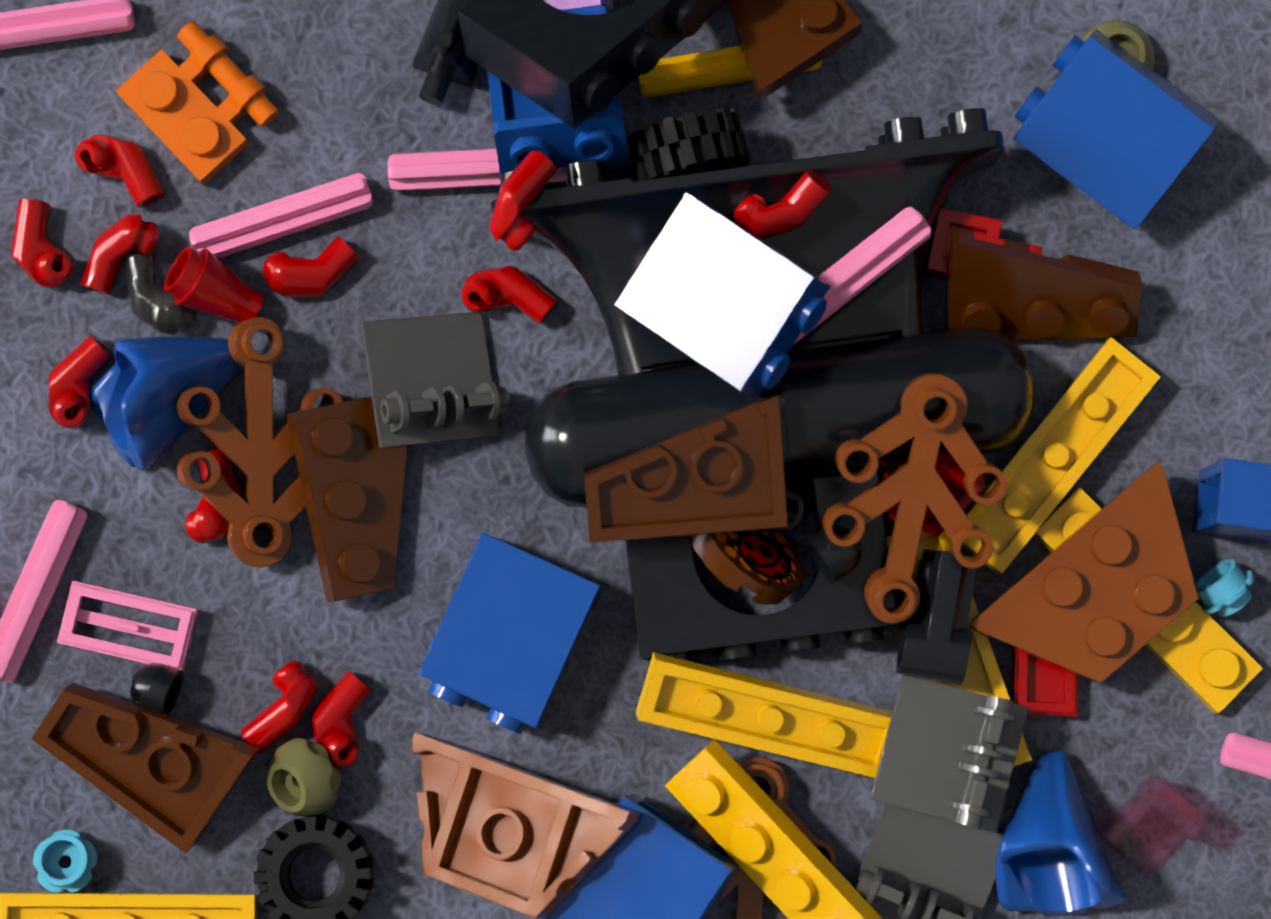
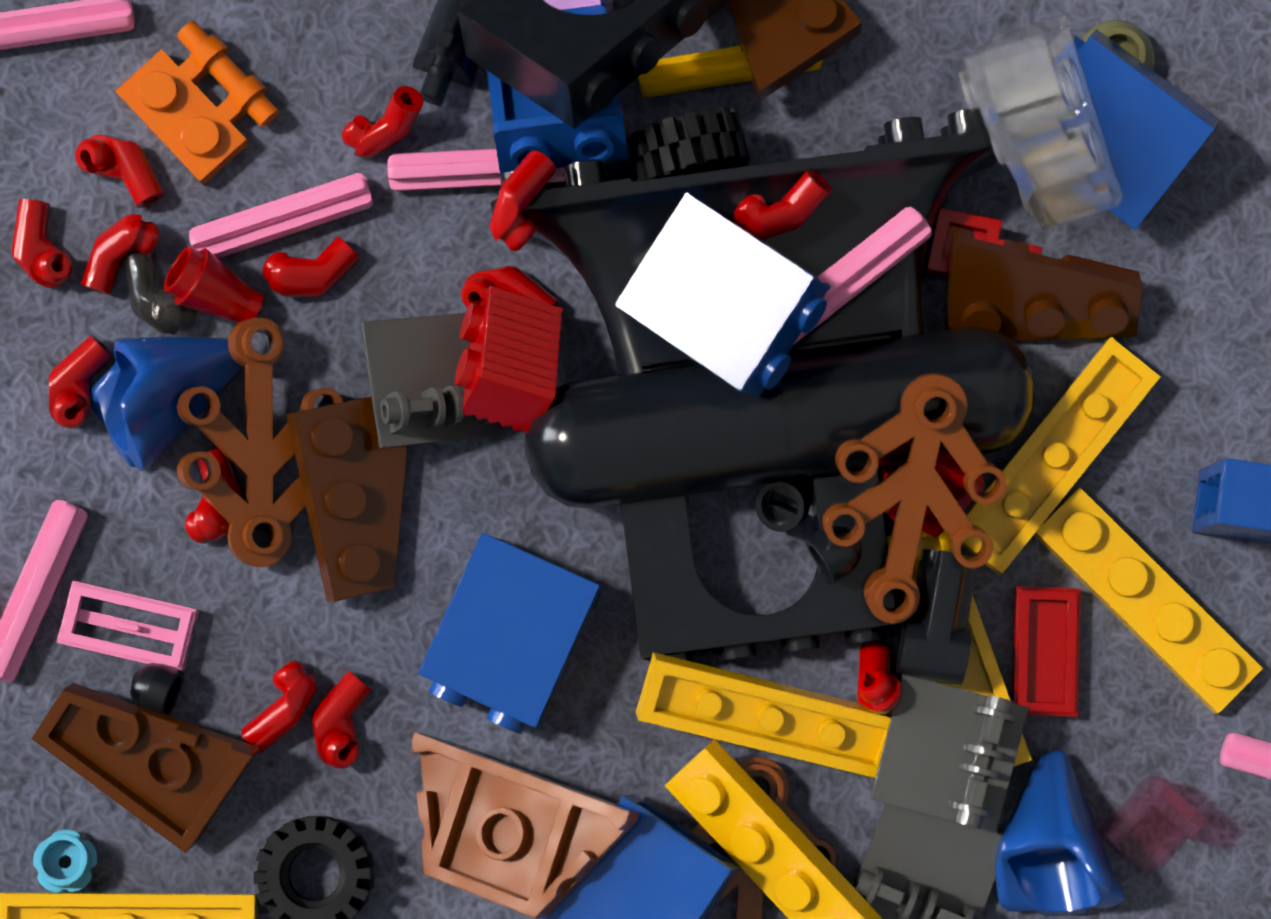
olive plate [267,738,341,817] -> none
reddish brown wing [584,393,788,543] -> none
tile [690,528,803,605] -> none
dark orange wing [968,462,1199,683] -> none
medium azure plate [1195,559,1254,617] -> none
none -> red arm [341,86,424,158]
none -> red brick [454,285,563,435]
none -> red arm [857,642,903,714]
none -> clear brick [960,13,1123,230]

